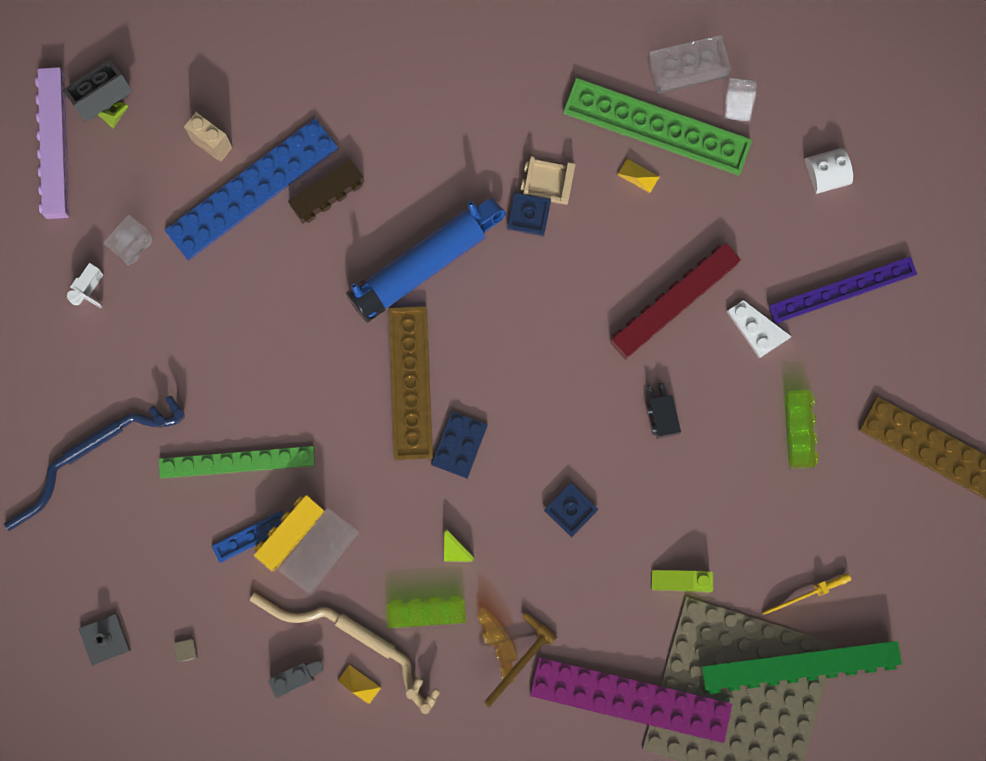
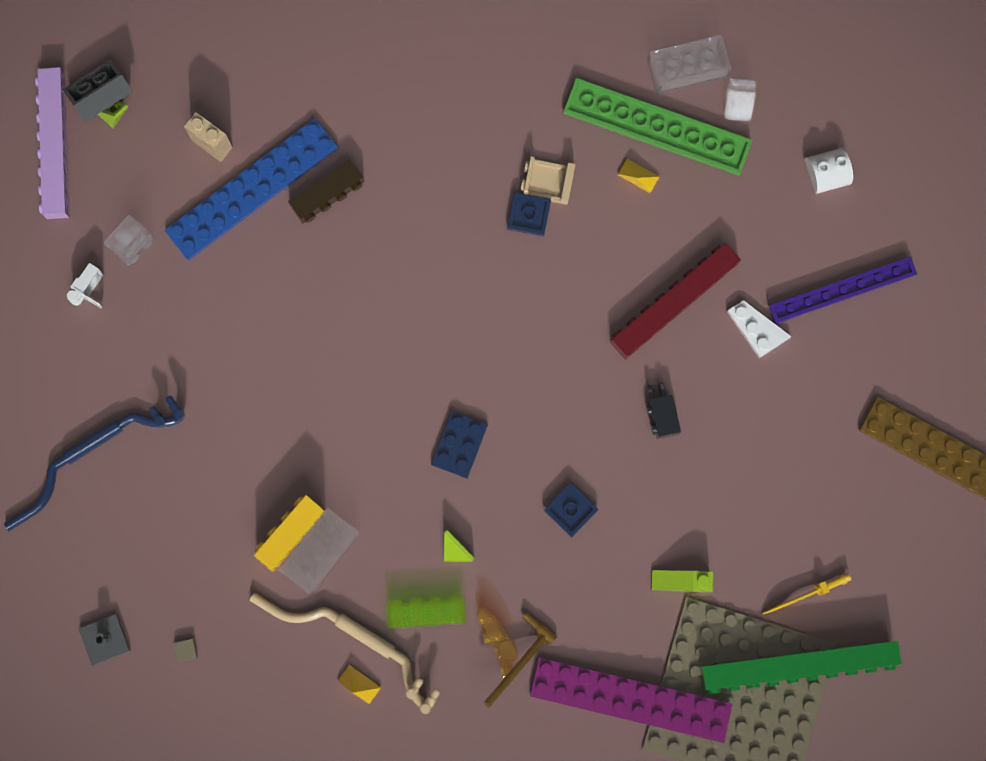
bright green plate [159,446,315,479] -> none
blue tile [212,510,284,563] -> none
dark grey hinge [268,661,324,698] -> none
blue piece [346,198,506,323] -> none
pearl gold plate [389,306,433,461] -> none
clear neon green brick [785,390,819,469] -> none

